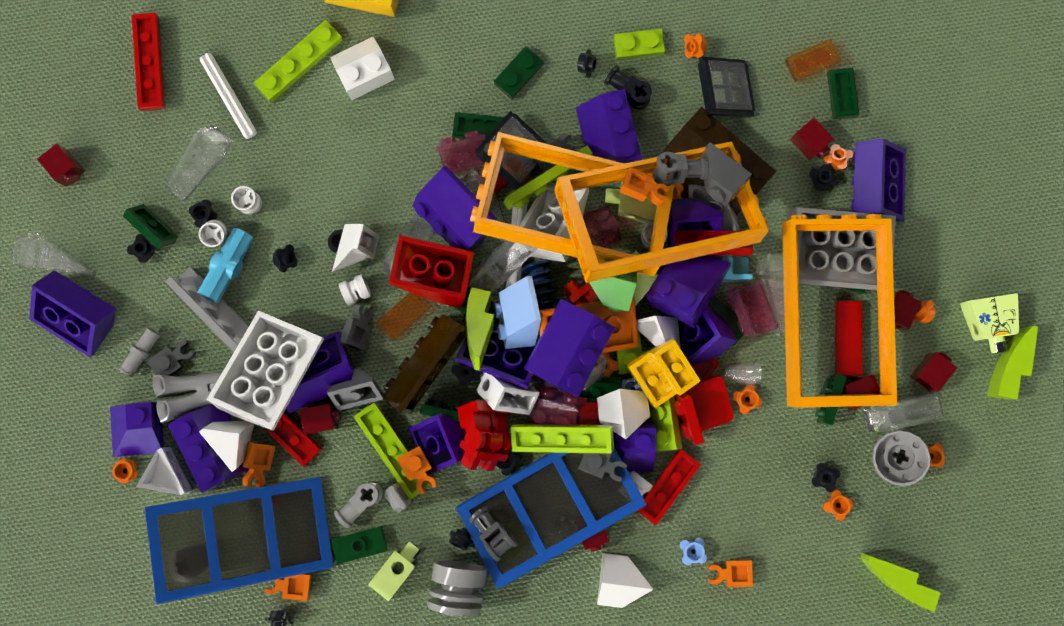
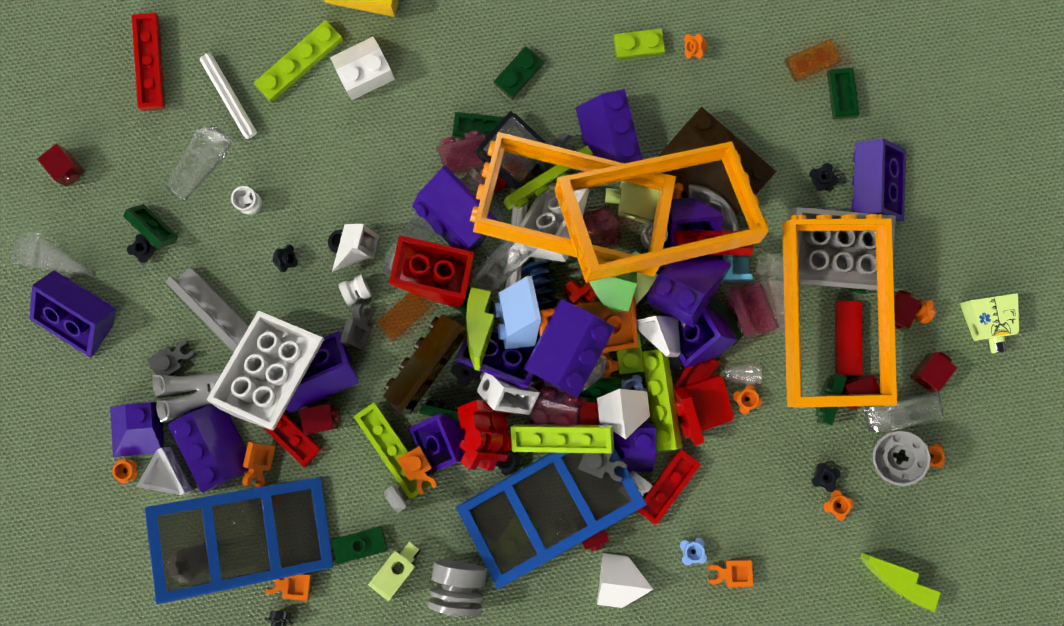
light grey pin [119,327,161,377] -> none
black plate [189,199,218,228] -> none
medium azure piece [197,228,254,303] -> none
white wheel [198,220,228,247] -> none
white slope [199,421,255,472] -> none
dark grey slope [327,368,384,411] -> none
light grey connector [334,482,384,529] -> none
black plate [449,529,473,551] -> none
dark grey connector [469,506,518,562] -> none
black plate [577,49,597,78] -> none
black connector [604,65,652,110] -> none
orange plate [619,167,669,206] -> none
yellow slope [626,339,700,408] -> none
dark grey connector [653,152,708,186] -> none
piece [698,56,755,117] -> none
dark grey slope [702,142,752,207] -> none
dark red brick [790,117,834,161] -> none
orange plate [824,144,854,170] -> none
lime slope [987,326,1038,400] -> none

